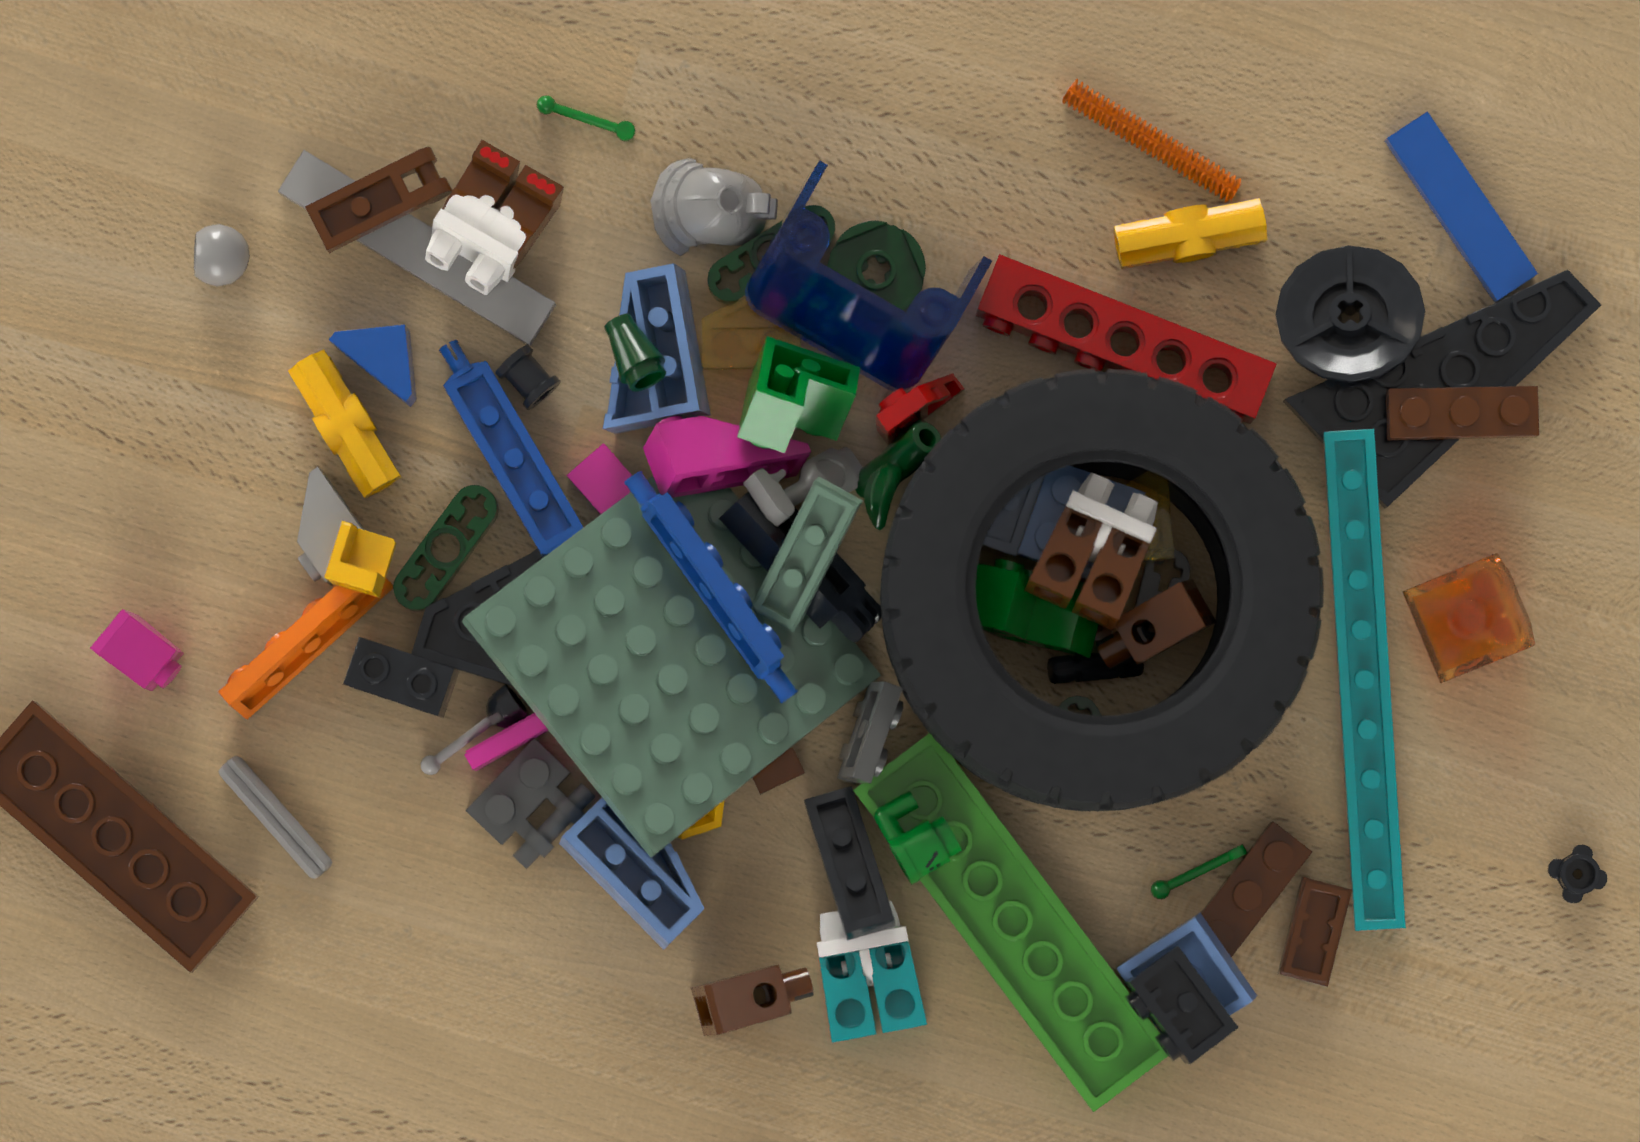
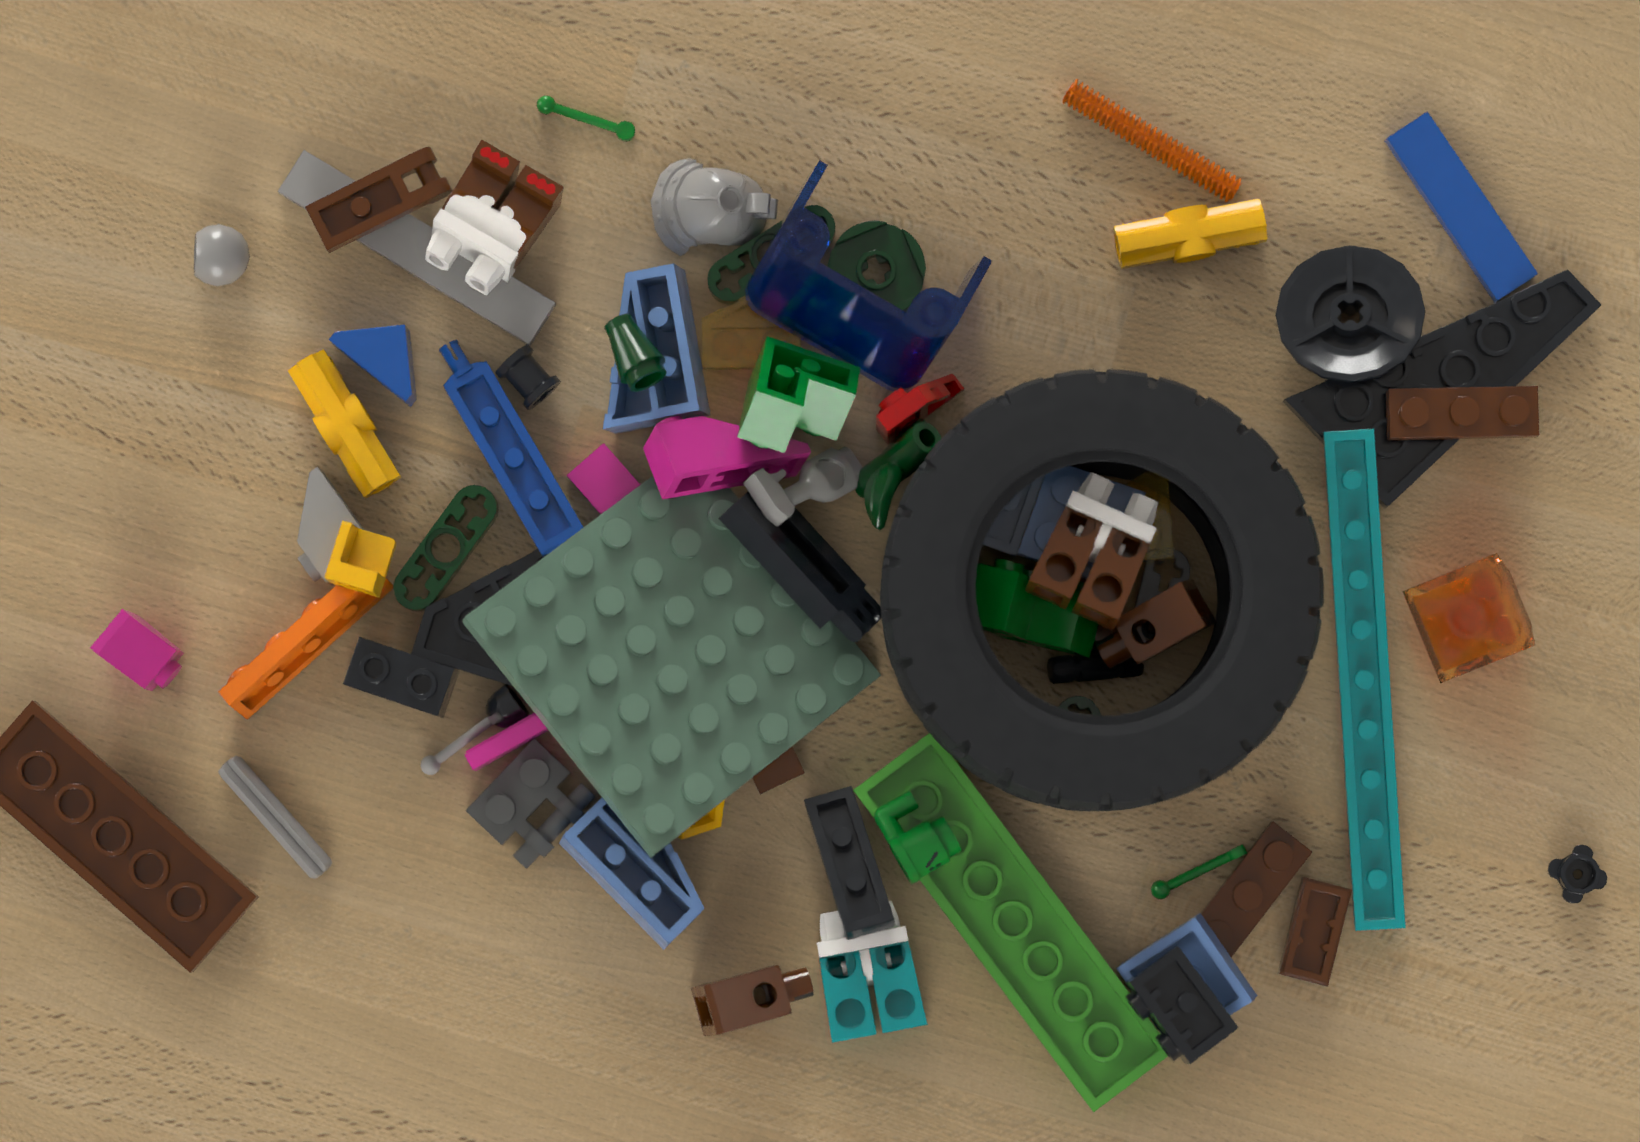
blue plate [624,471,798,704] -> none
sand green tile [751,477,863,633] -> none
dark grey plate [837,681,904,785] -> none
red brick [976,254,1277,424] -> none

